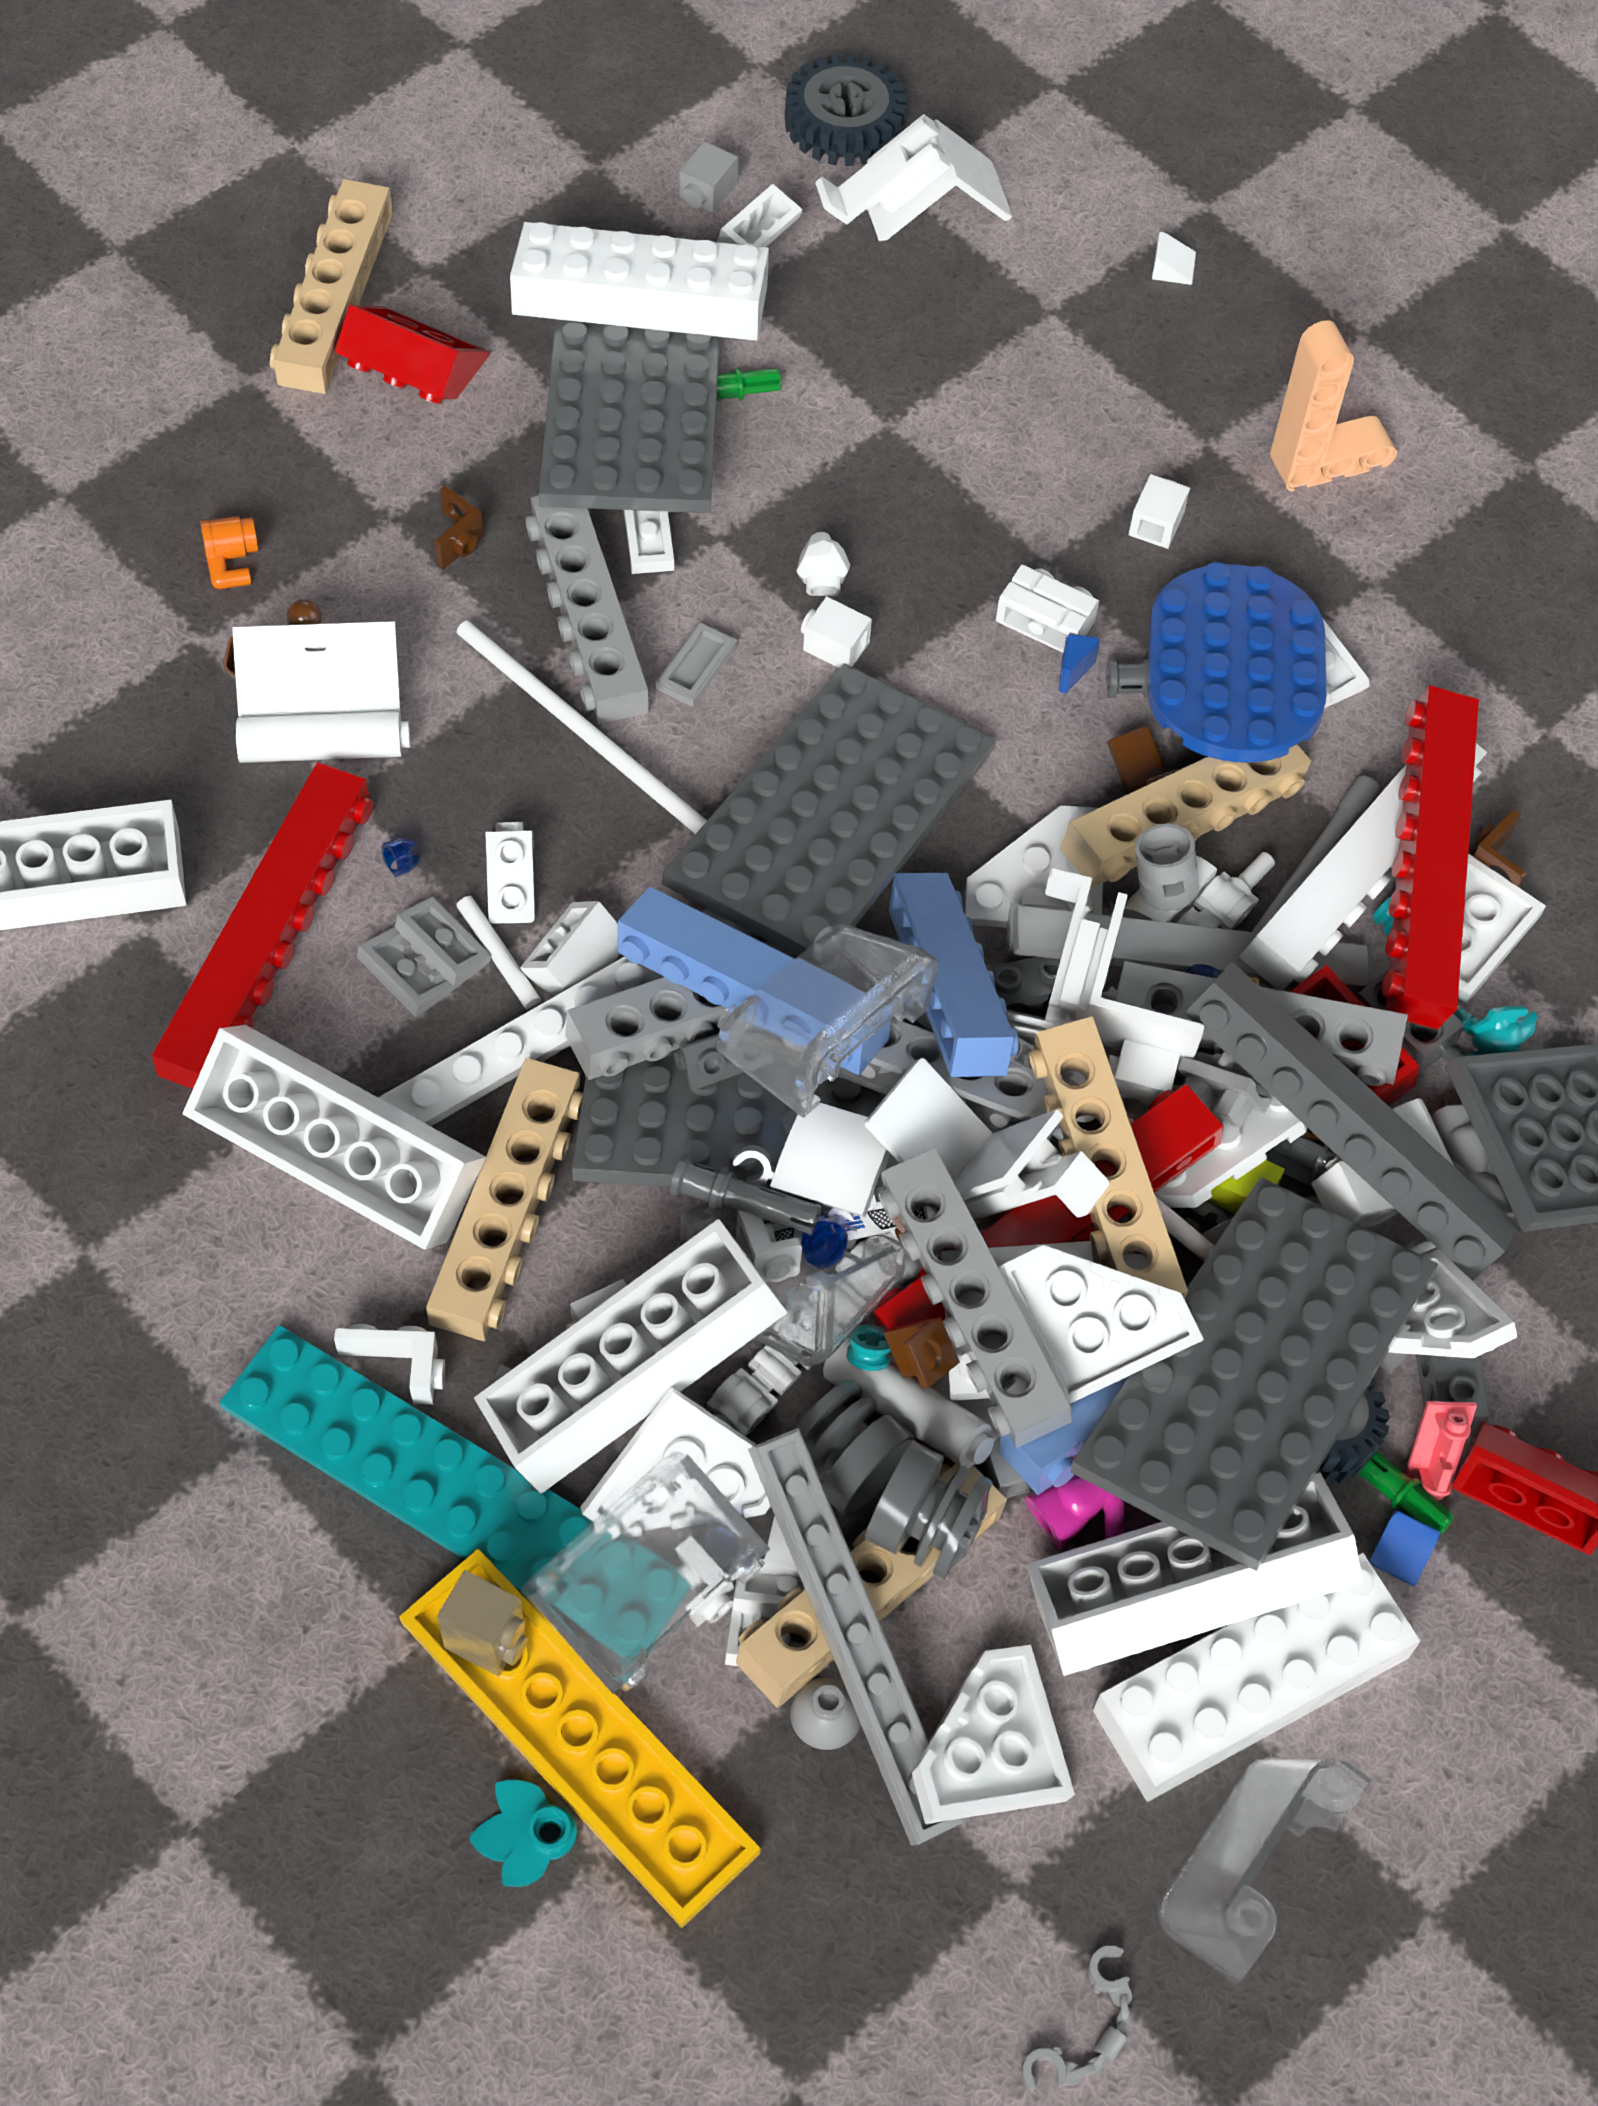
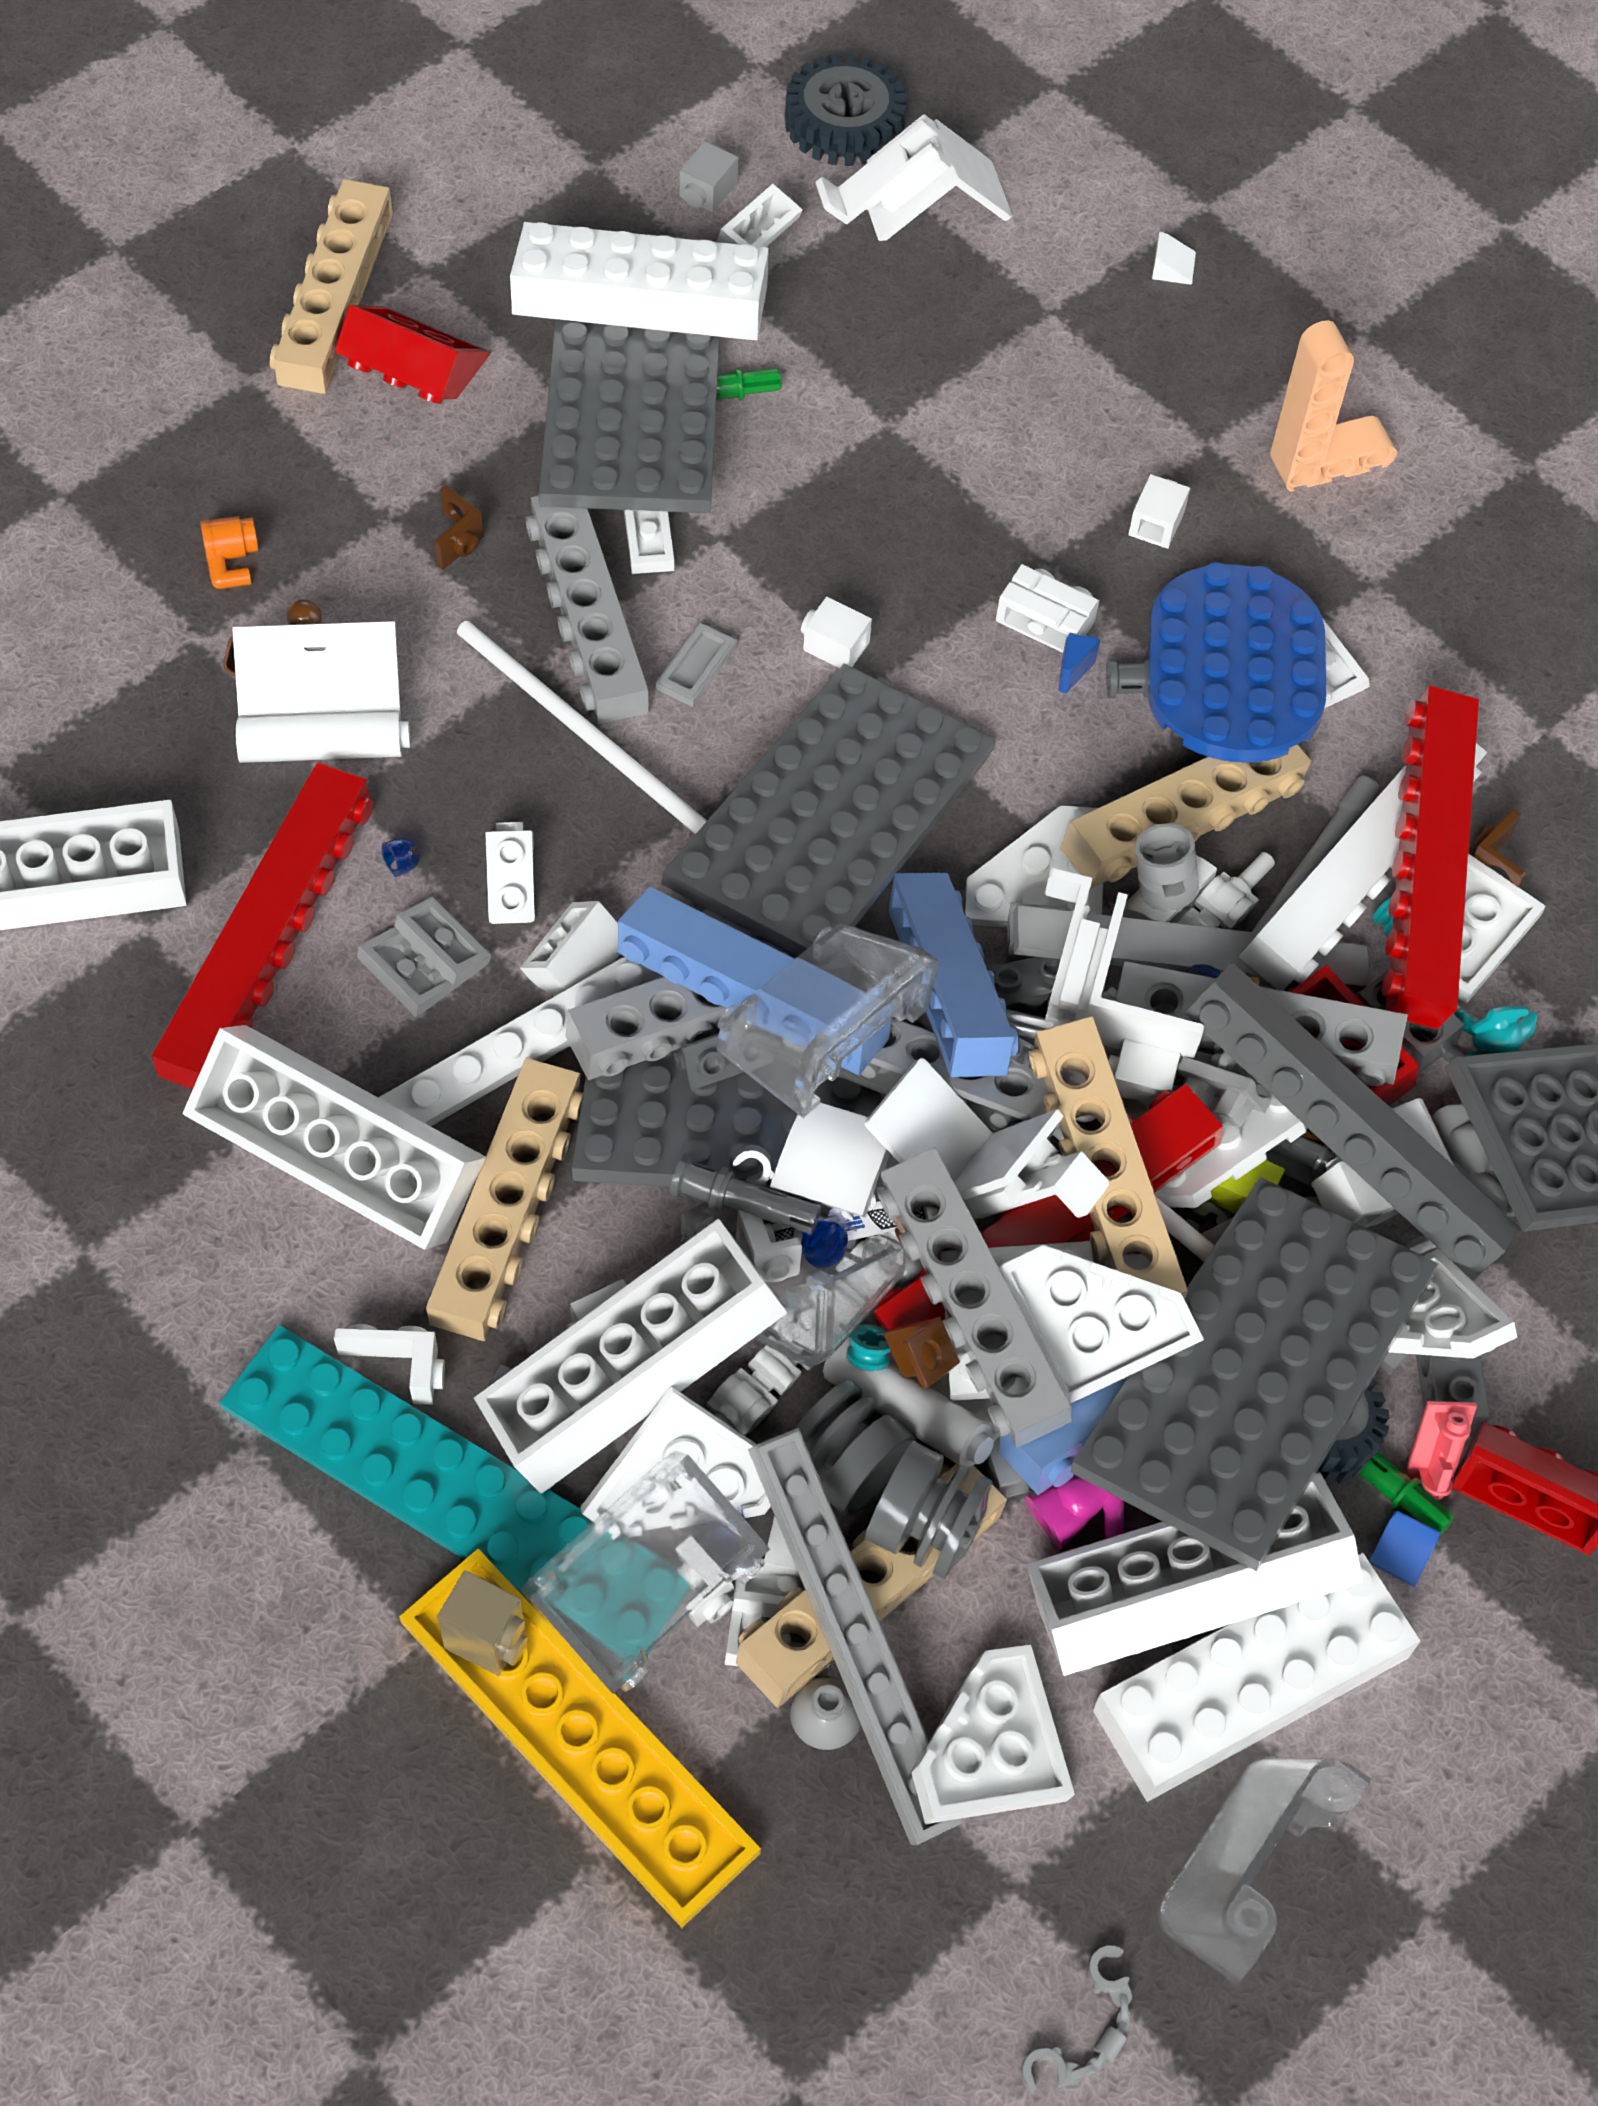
white bar [457,896,541,1010] -> none
teal plate [469,1780,577,1887] -> none
white rock [797,532,850,596] -> none
reddish brown bracket [1107,726,1184,795] -> none

